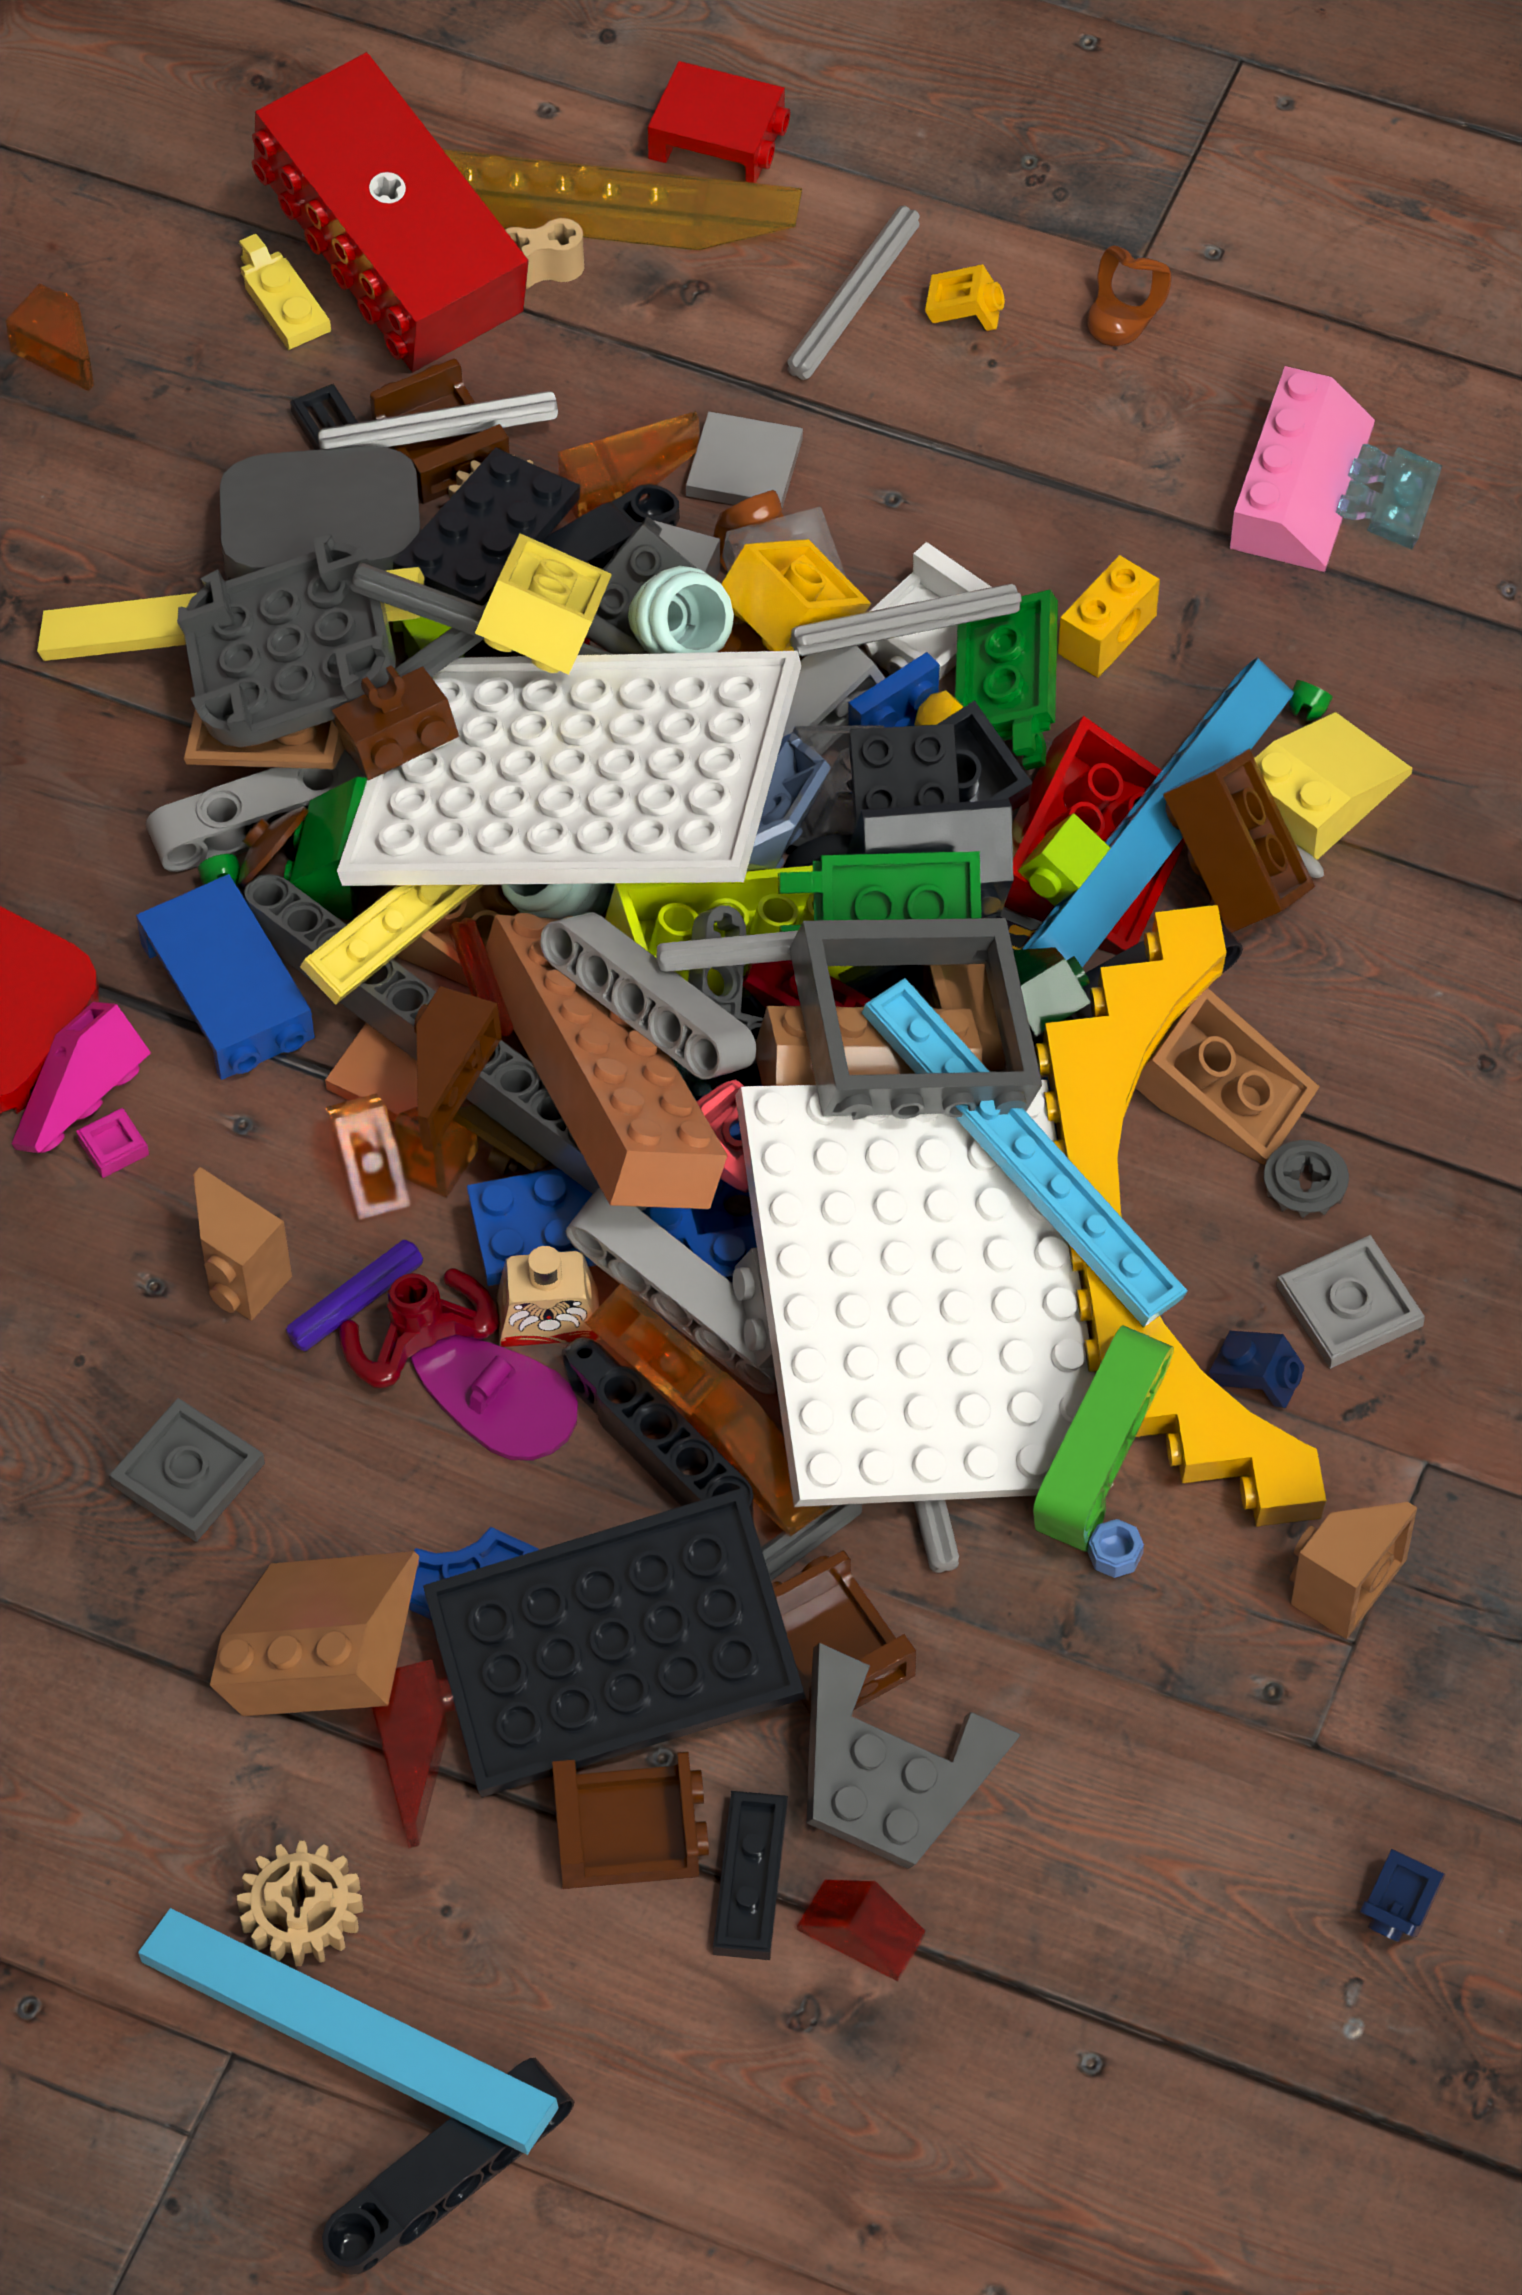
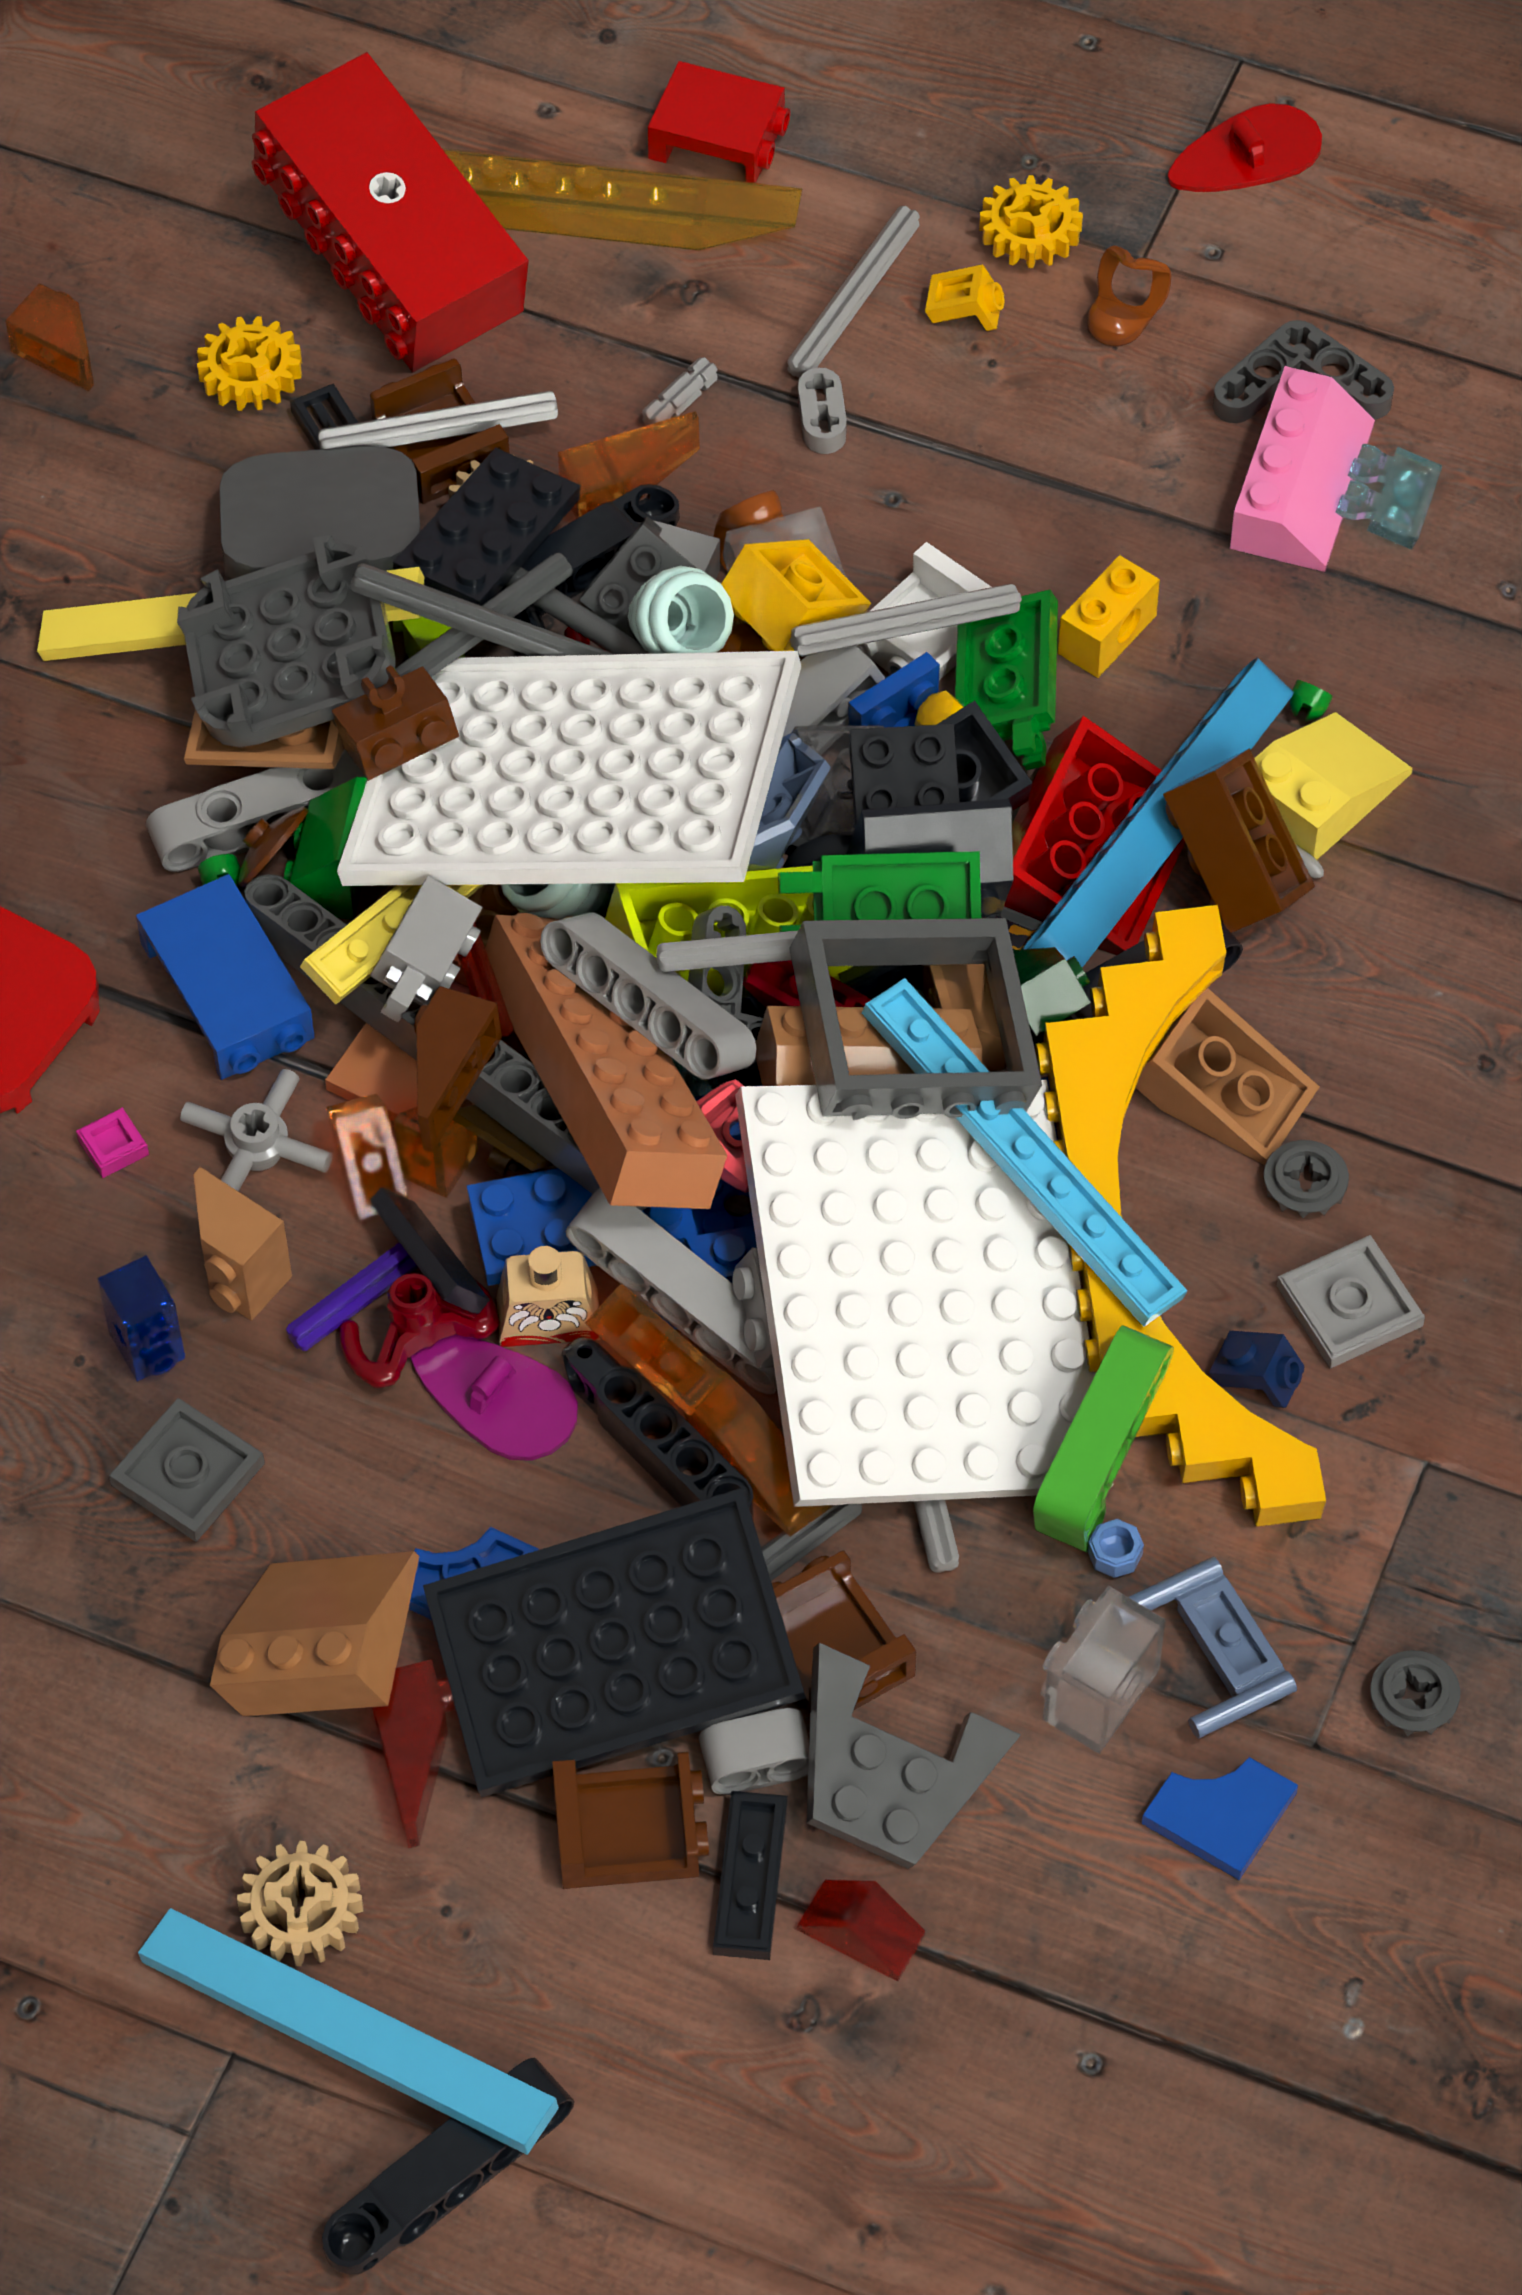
dark pink slope [11,1002,151,1153] -> none
light yellow hinge [239,234,331,350] -> none
light yellow slope [475,533,612,675] -> none
tan axle [505,218,584,289] -> none
light grey tile [686,411,803,512] -> none
lime brick [1017,813,1111,906] -> none
medium nougat slope [1290,1502,1417,1640] -> none
dark blue bracket [1360,1849,1446,1942] -> none
none -> clear blue brick [97,1255,186,1382]
none -> light grey bar [180,1069,333,1192]
none -> yellow gear [197,316,302,411]
none -> light grey hinge [370,875,483,1023]
none -> black tile [370,1187,490,1314]
none -> light grey axle [642,357,718,432]
none -> light grey beam [698,1708,809,1795]
none -> light grey beam [798,367,847,454]
none -> yellow gear [979,175,1083,268]
none -> clear brick [1040,1586,1166,1754]
none -> sand blue plate [1116,1556,1297,1739]
none -> blue tile [1142,1757,1298,1880]
none -> red shield [1168,103,1322,192]
none -> dark grey beam [1213,320,1394,423]
none -> dark grey gear [1370,1650,1461,1736]

